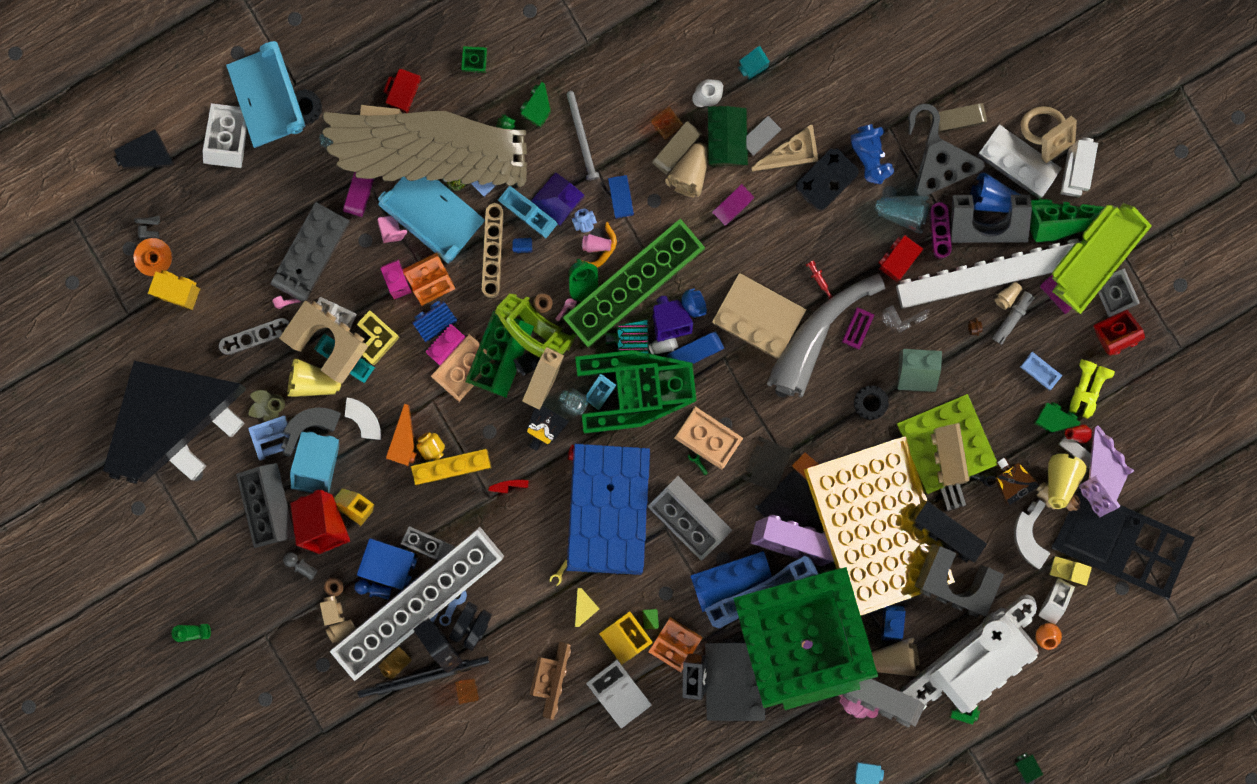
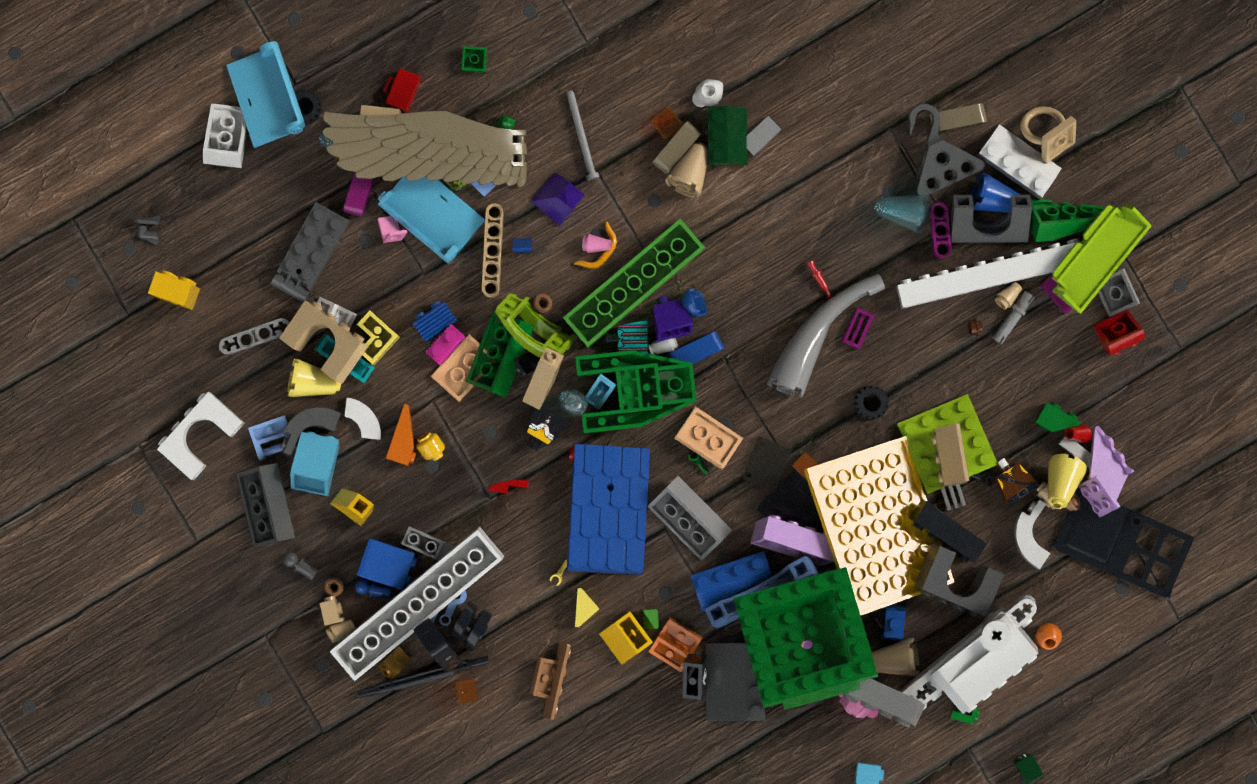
black slope [103,360,246,484] -> none
black slope [114,129,175,169] -> none
orange dish [133,238,172,276] -> none
green piece [172,624,211,642] -> none
olive plate [248,390,285,422] -> none
bright pink hand [272,296,301,309] -> none
red slope [291,490,350,554] -> none
dark pink torso [380,259,412,300] -> none
orange slope [403,253,455,306] -> none
yellow brick [411,449,491,485] -> none
medium azure slope [498,186,557,238] -> none
green slope [520,82,551,128] -> none
bright pink hand [555,298,577,321] -> none
green piece [568,259,598,302] -> none
light blue gear [572,209,597,233] -> none
light grey slope [586,659,652,728] -> none
blue slope [608,175,634,219] -> none
magenta slope [712,183,755,226] -> none
tan slope [712,273,806,359] -> none
teal slope [738,46,770,79] -> none
tan wing [751,125,818,172] -> none
black axle [796,148,859,212] -> none
blue animal [851,124,894,184] -> none
red brick [879,235,923,282] -> none
clear bracket [882,305,930,333] -> none
sand green slope [897,349,942,392] -> none
light blue plate [1020,352,1062,391] -> none
white slope [1038,578,1075,625] -> none
light yellow slope [1049,556,1092,586] -> none
white arch [1060,137,1098,197] -> none
neon yellow piece [1069,359,1115,419] -> none

